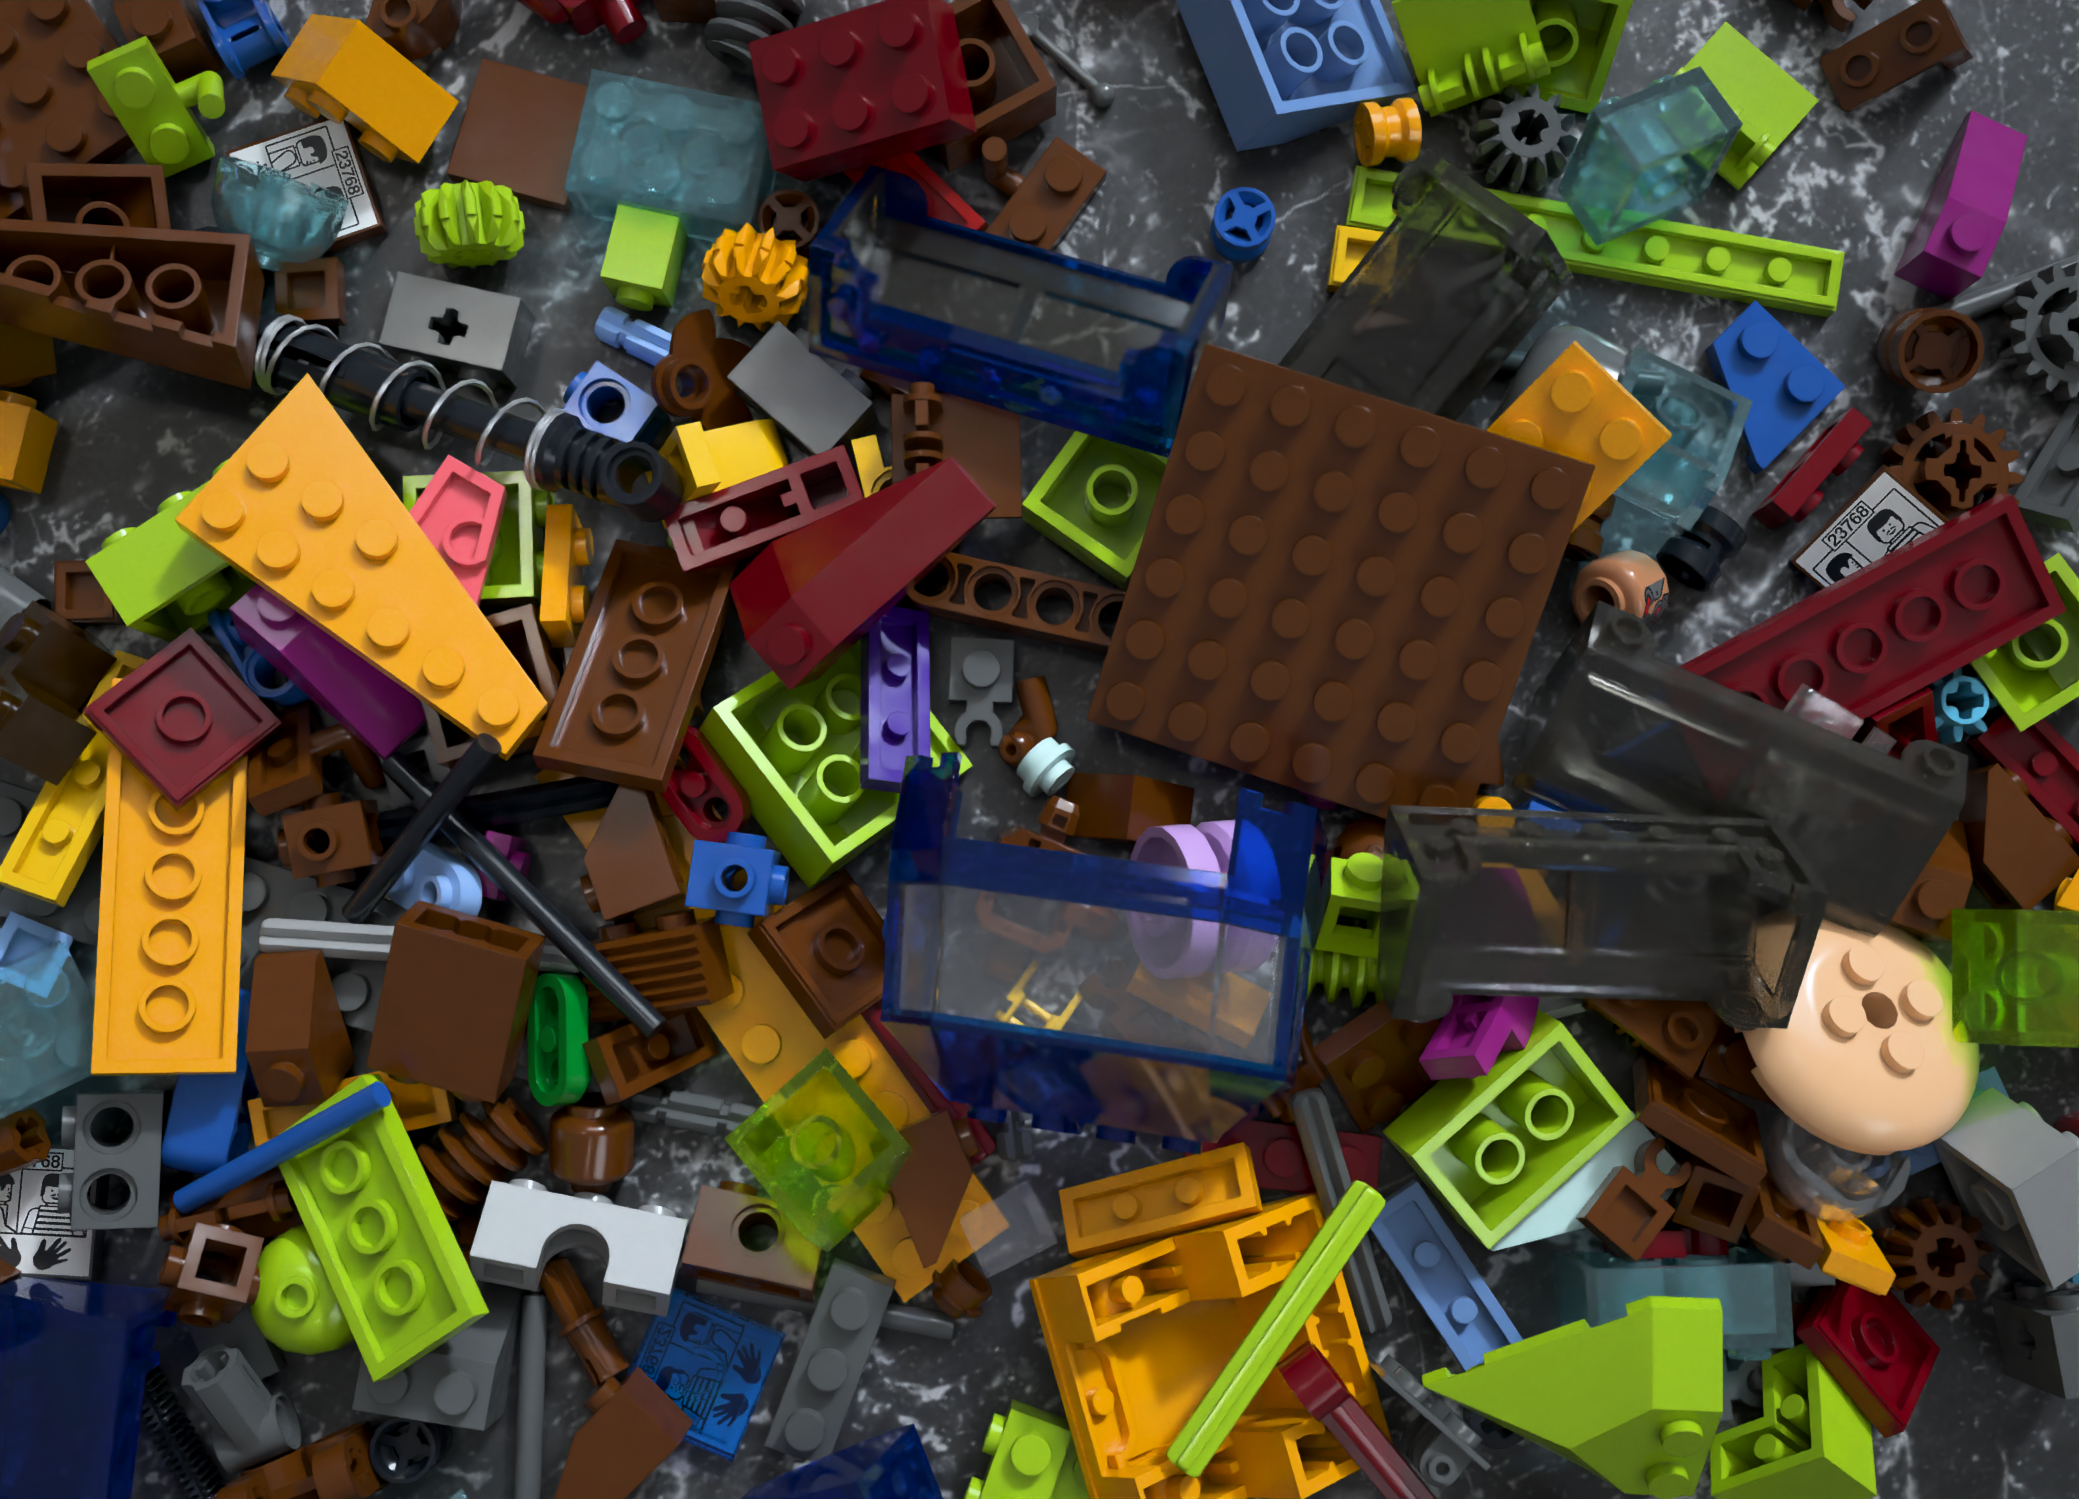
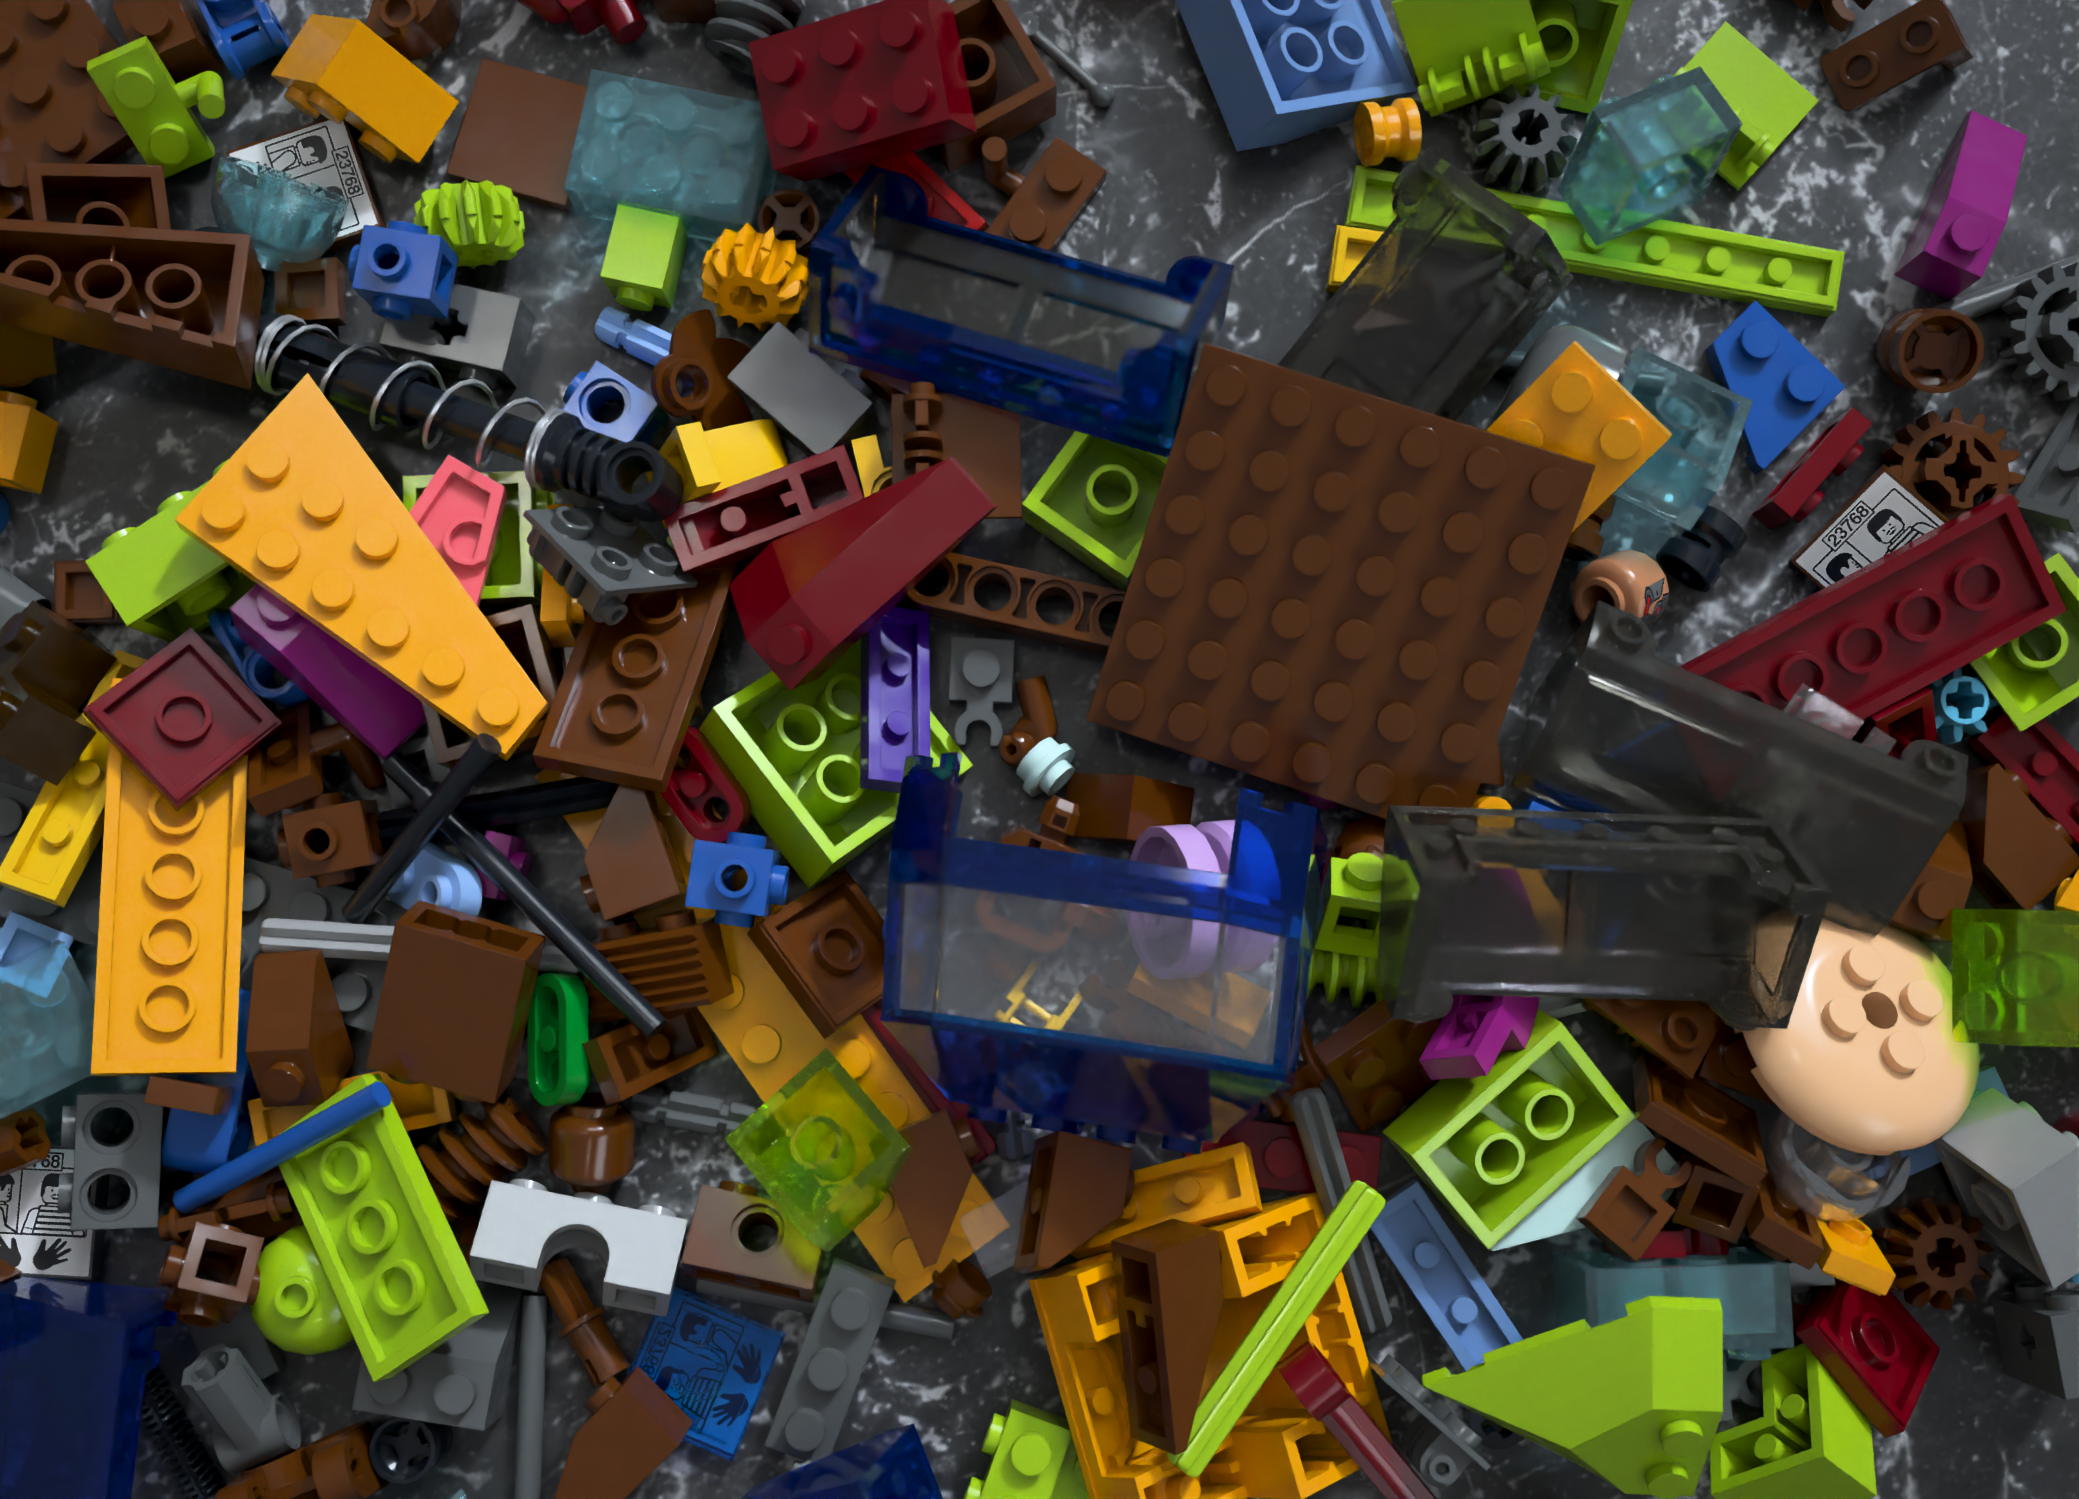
blue wheel [1210,187,1276,263] -> none
none -> reddish brown tile [144,1076,235,1115]
none -> blue brick [348,221,458,321]
none -> dark grey hinge [523,504,698,626]
none -> reddish brown slope [1013,1130,1135,1274]
none -> reddish brown slope [1111,1219,1224,1455]

